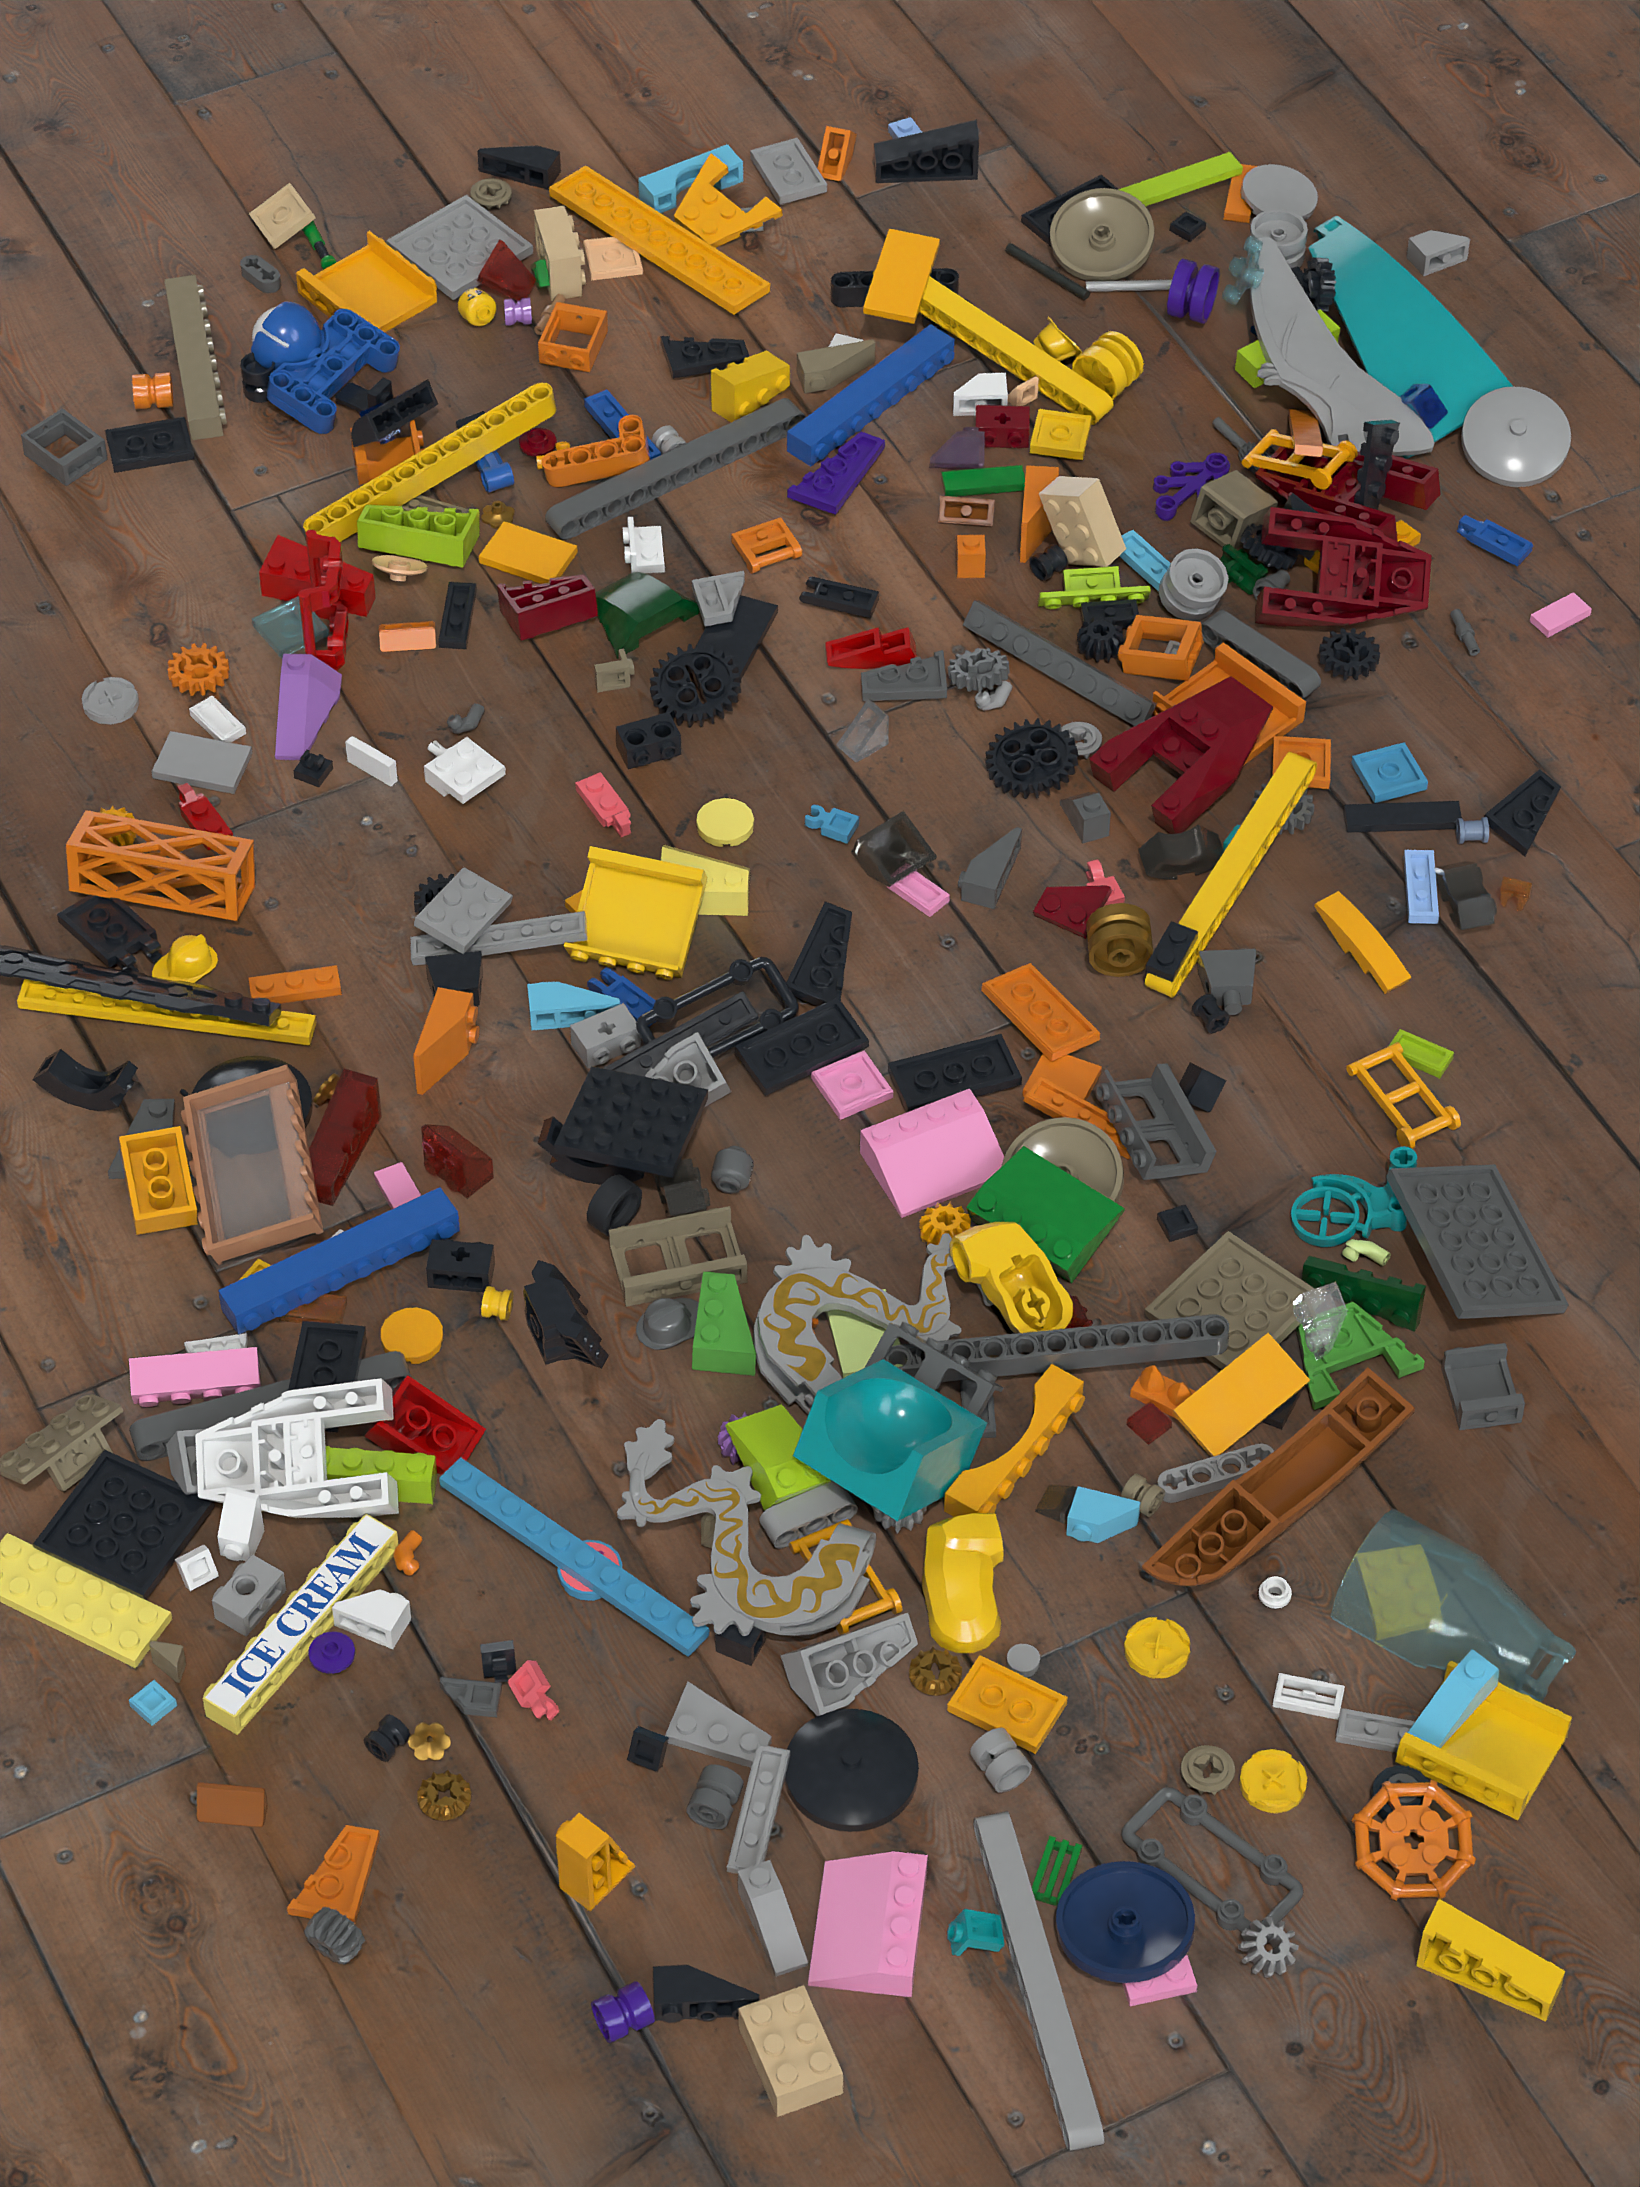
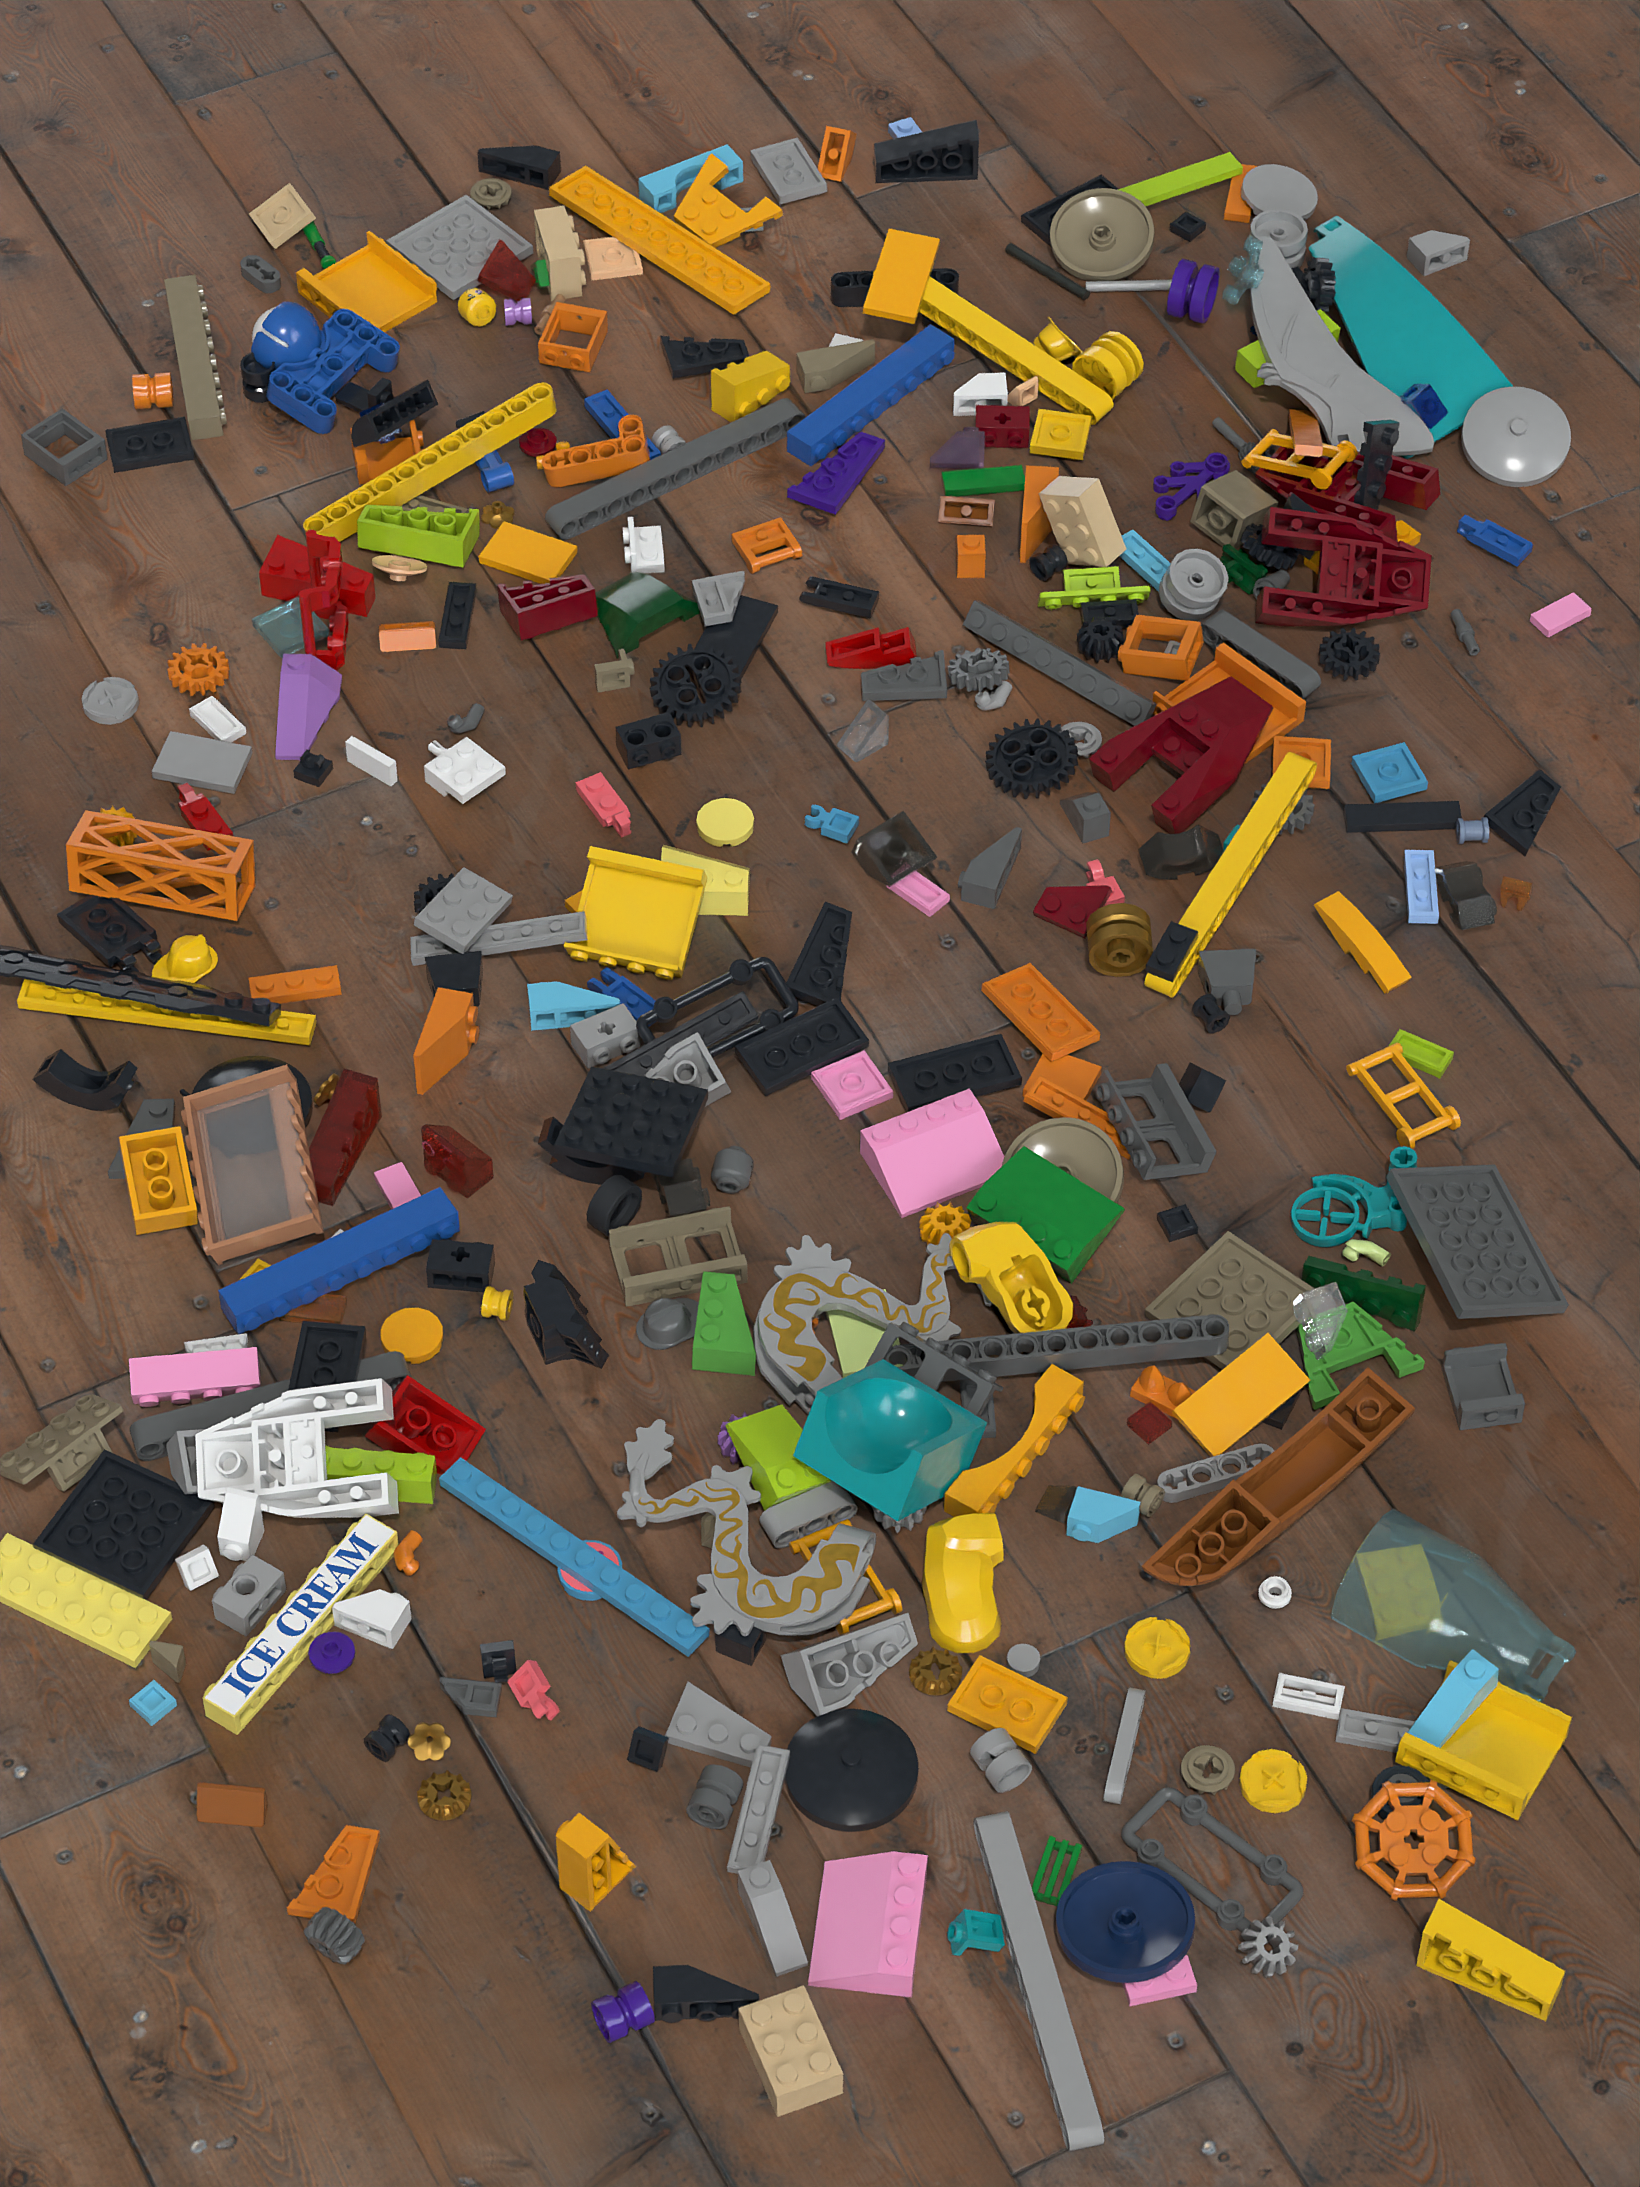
none -> light grey beam [1104,1687,1146,1804]

